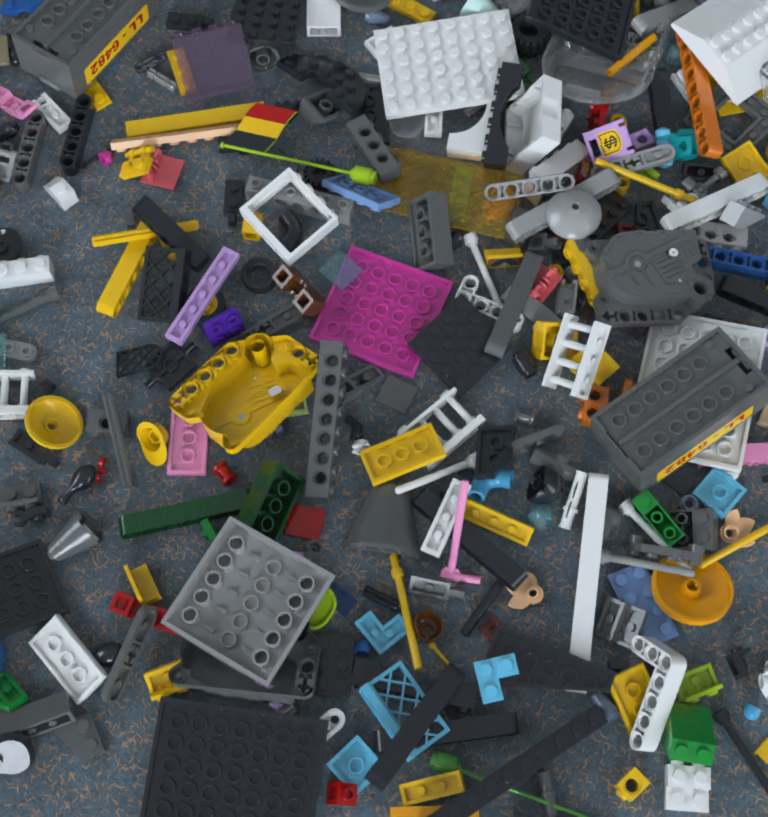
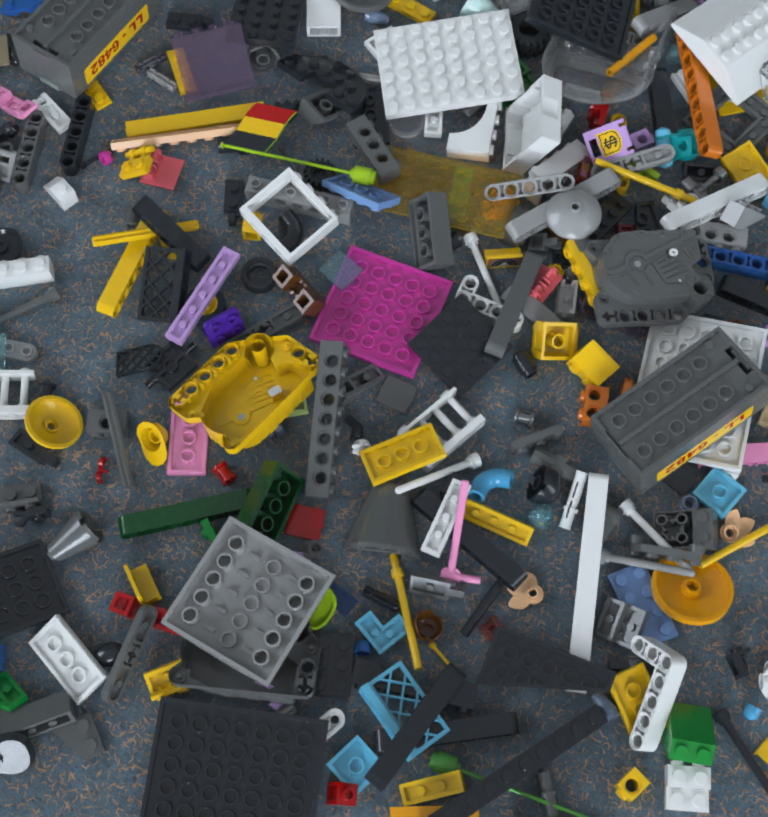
black piece [58,464,96,506] -> none
medium azure plate [473,653,519,705] -> none
black wing [474,425,518,480] -> none
black arch [481,62,524,171] -> none
white fence [542,312,612,400] -> none
green slope [631,488,685,548] -> none
lime bracket [677,662,724,704] -> none

